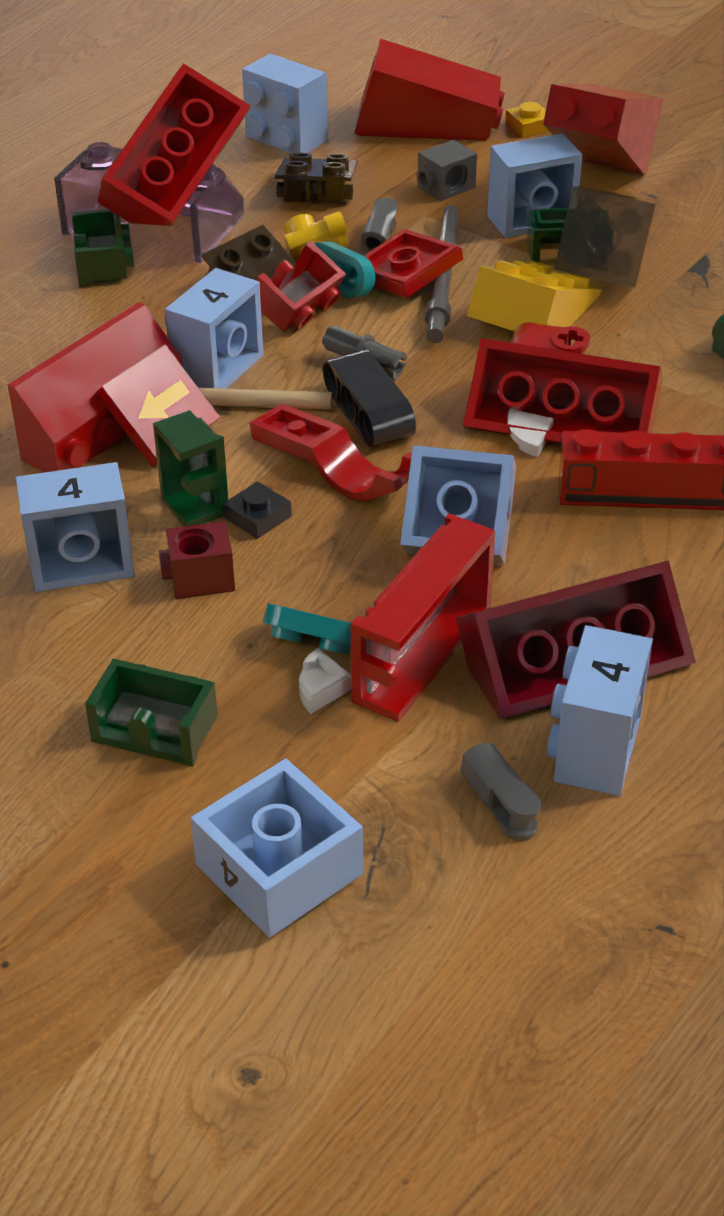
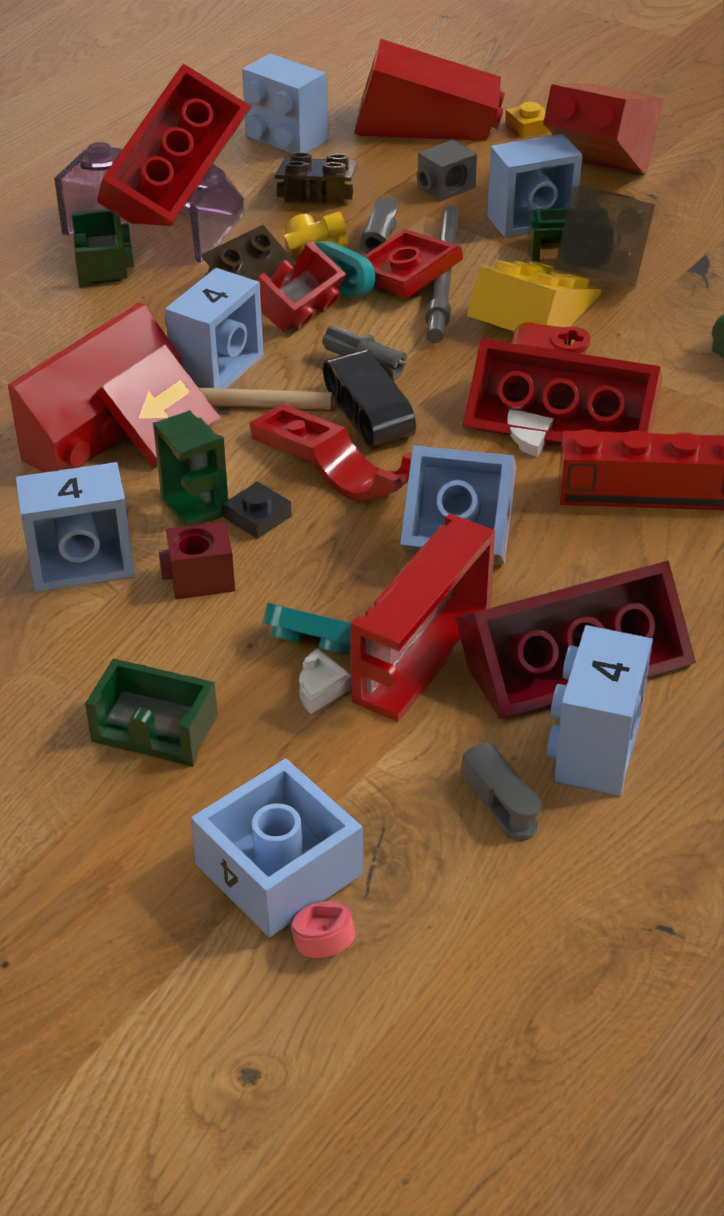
none -> coral tile [290,901,356,958]

